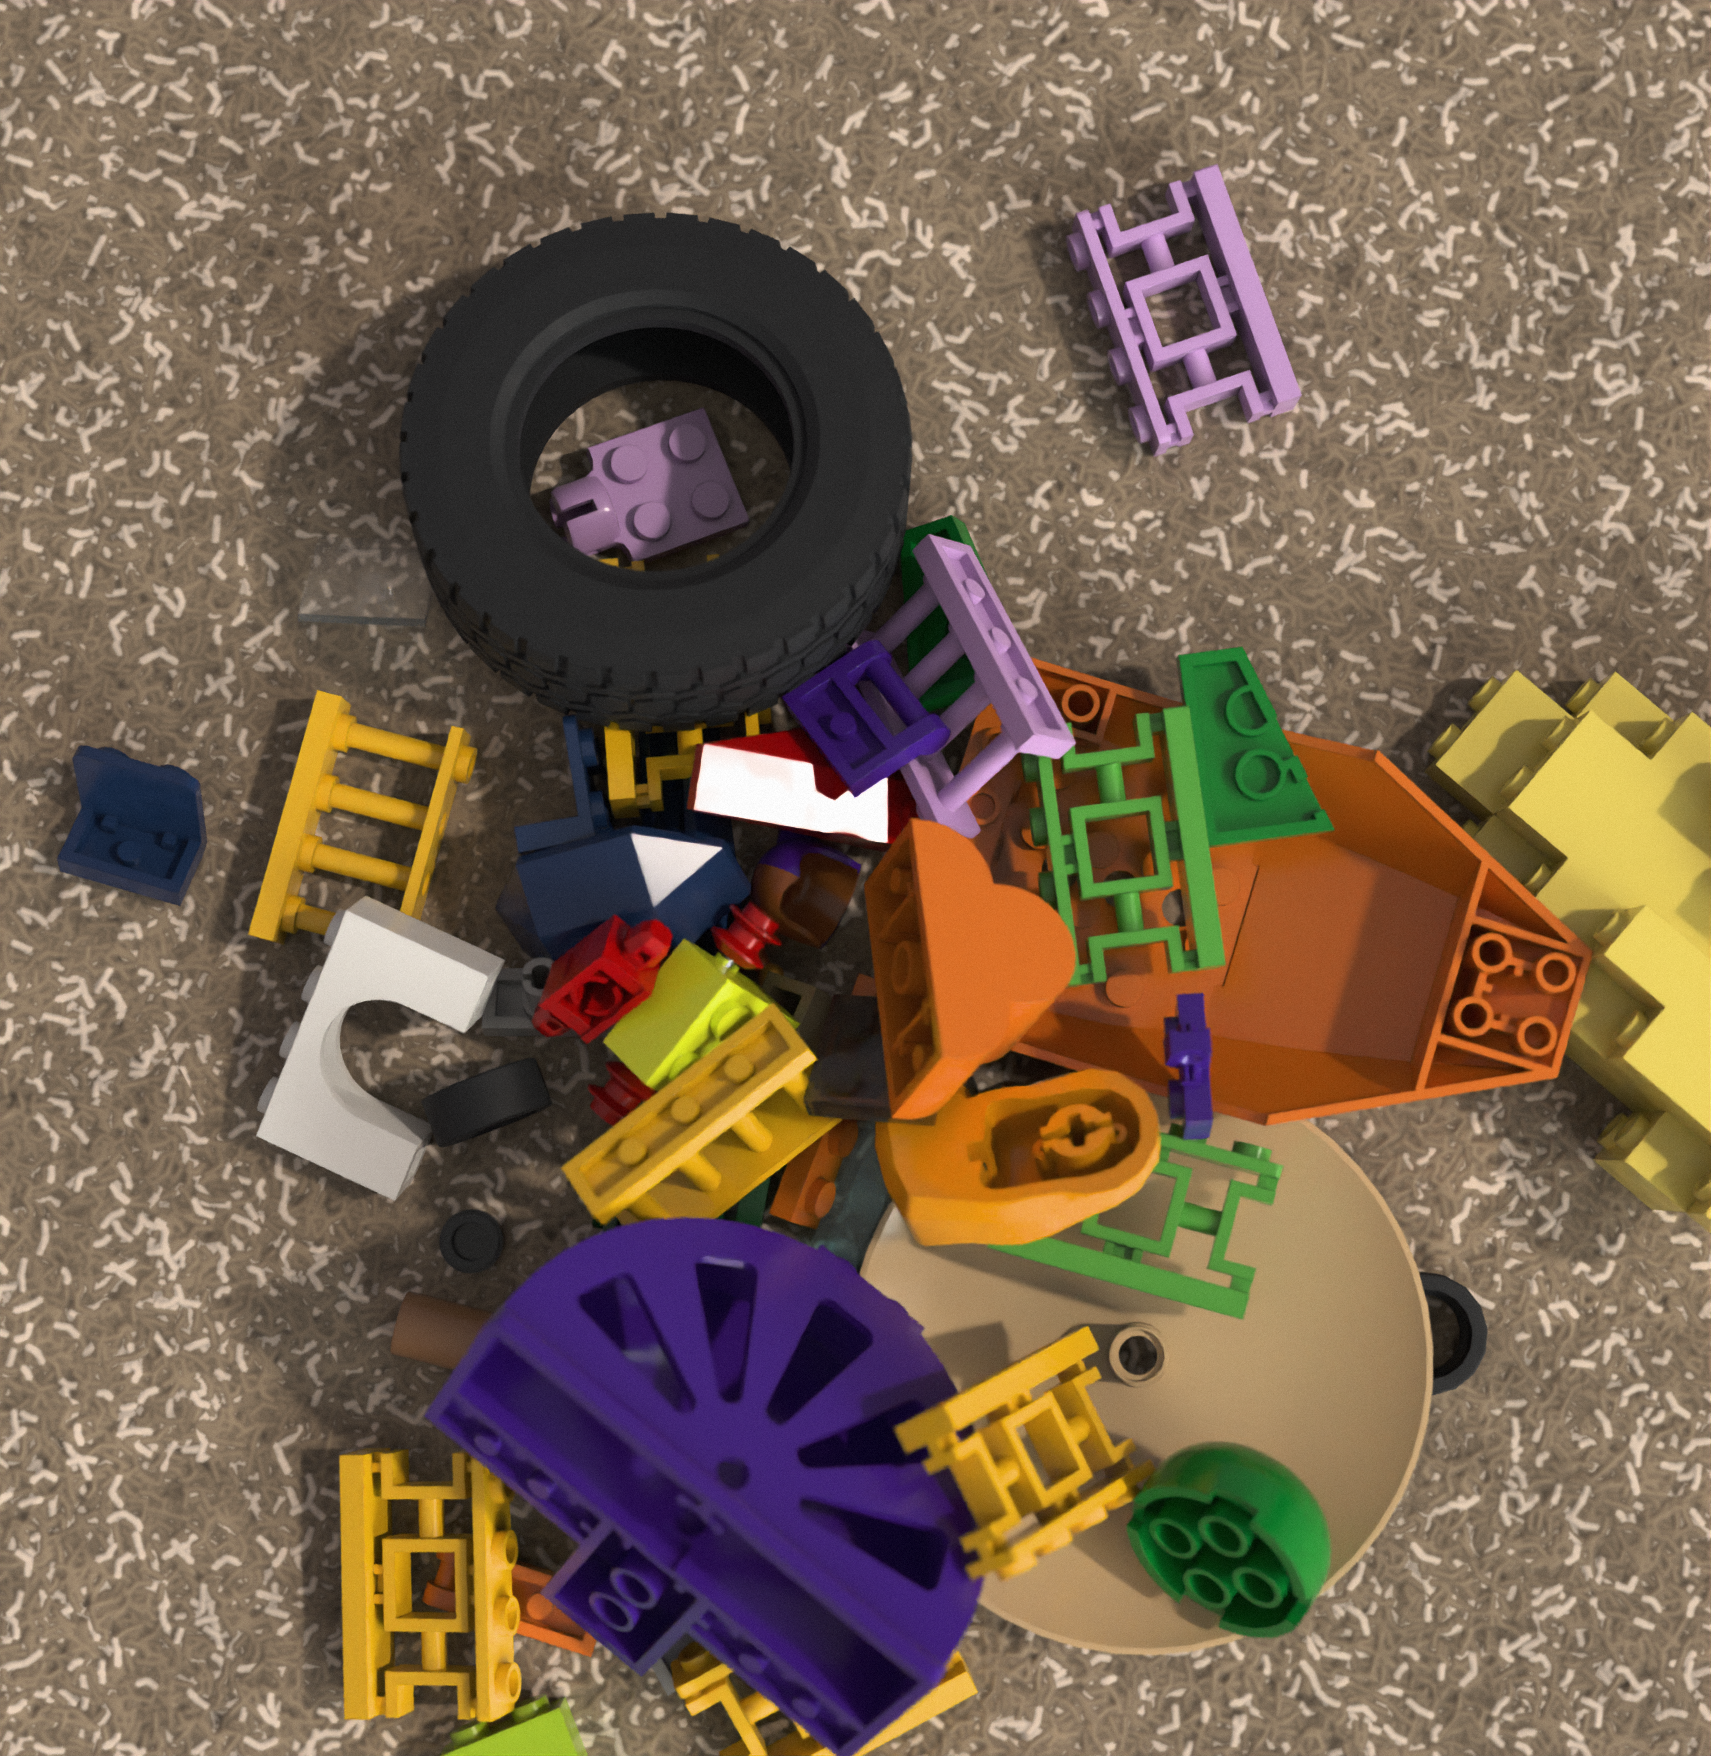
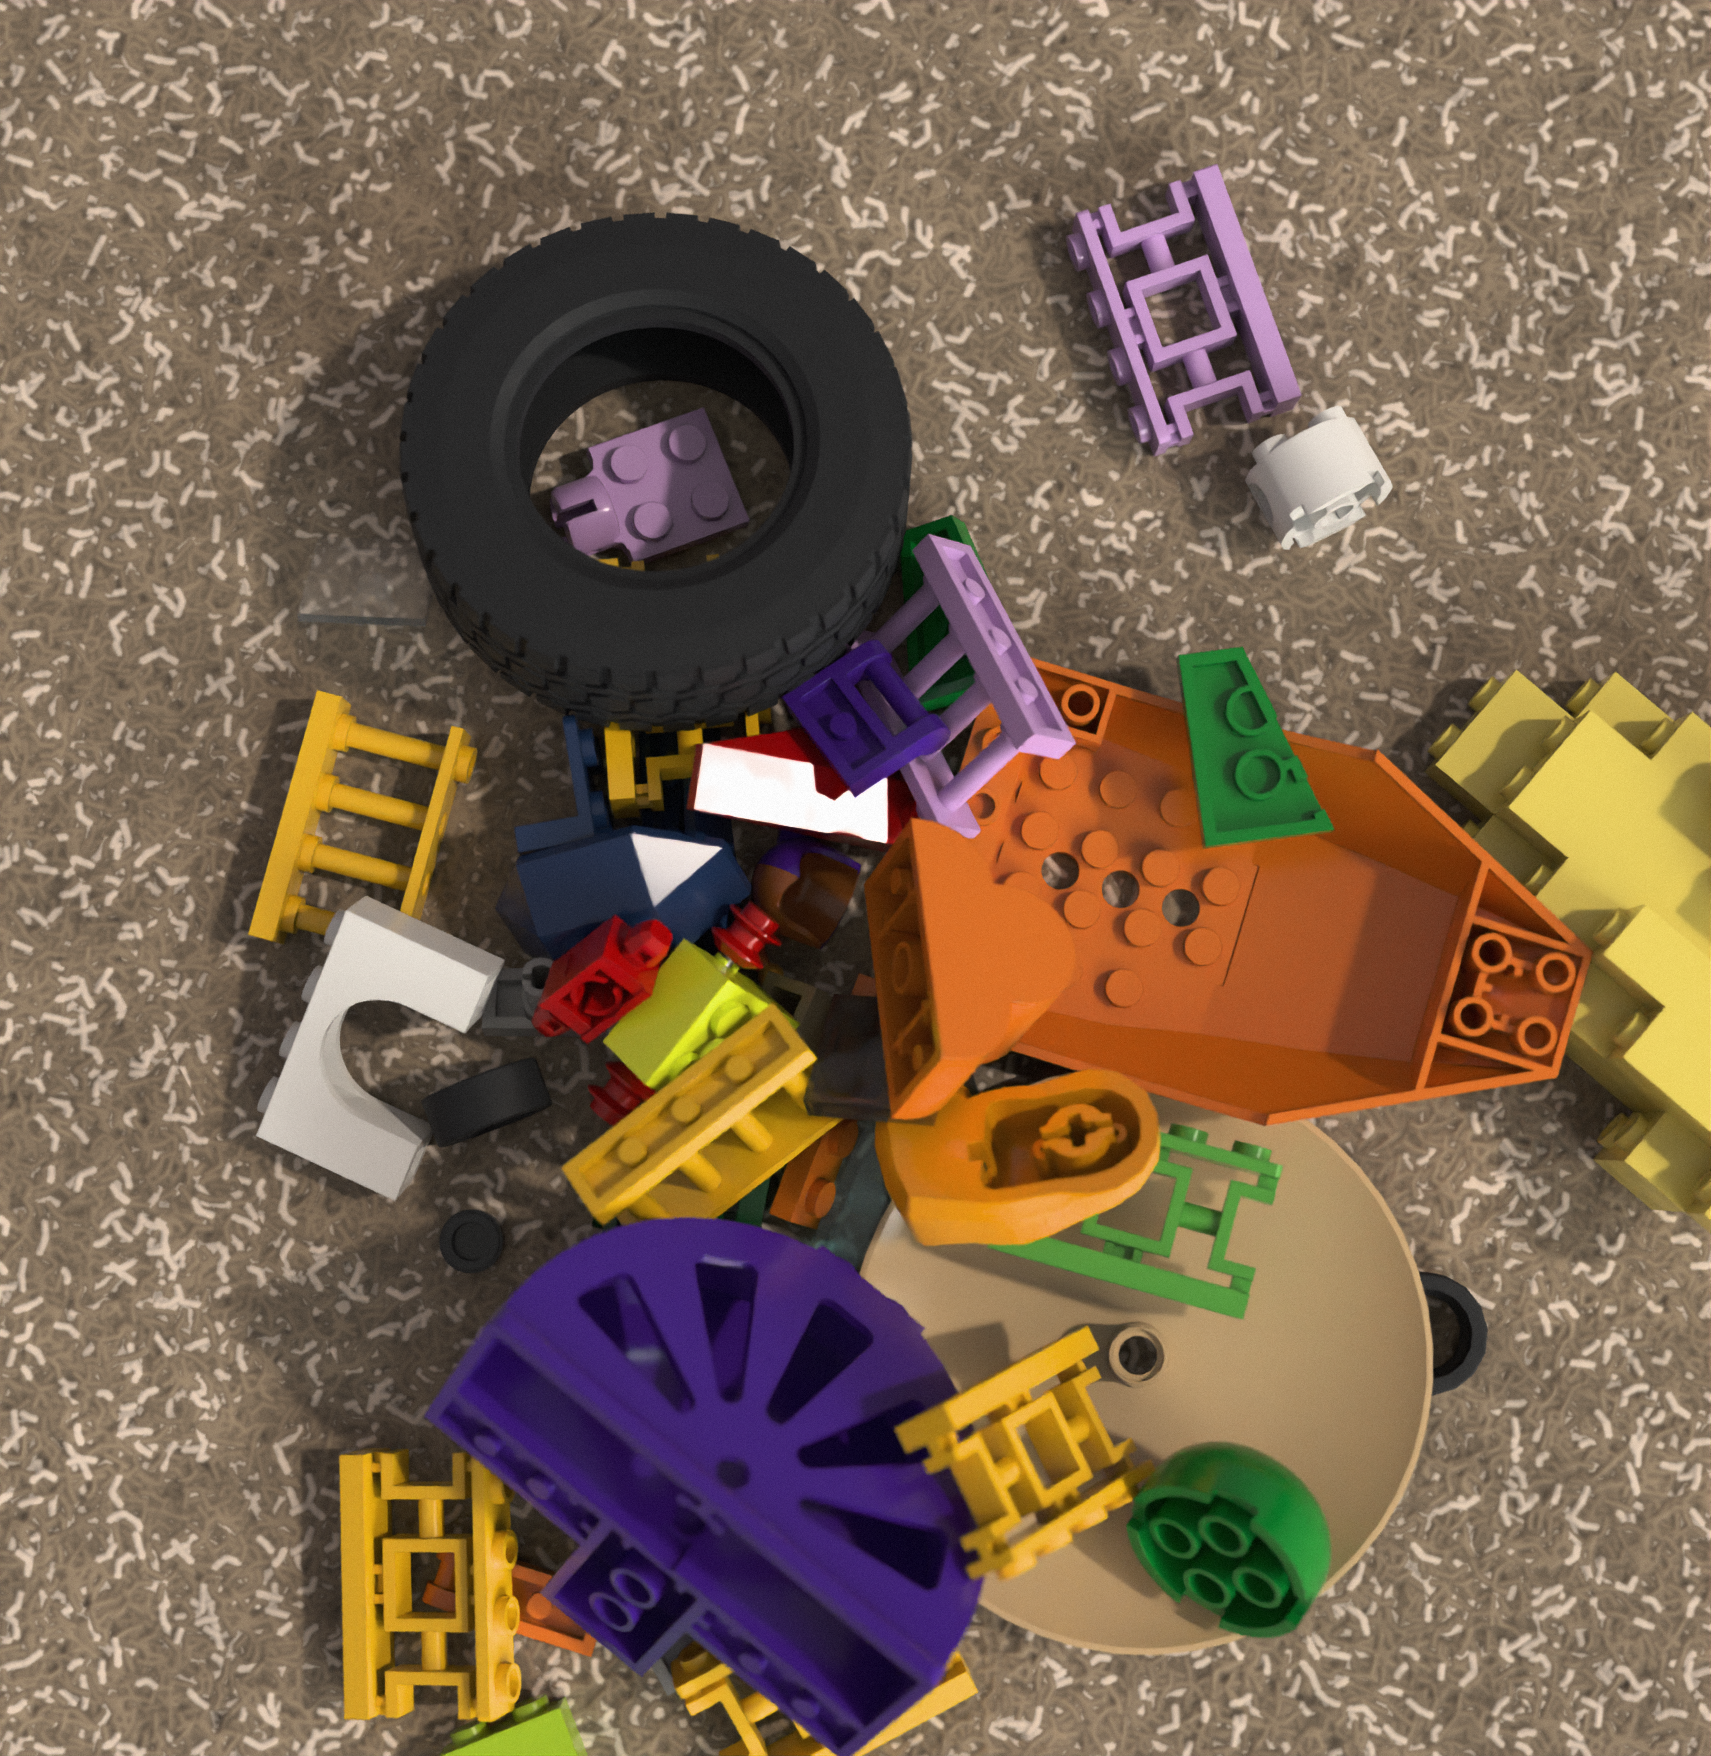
dark blue bracket [57,745,207,906] -> none
medium nougat brick [390,1291,495,1370] -> none
bright green fence [1020,705,1226,988] -> none
dark purple hinge [1163,993,1213,1140] -> none
none -> white brick [1245,406,1393,550]

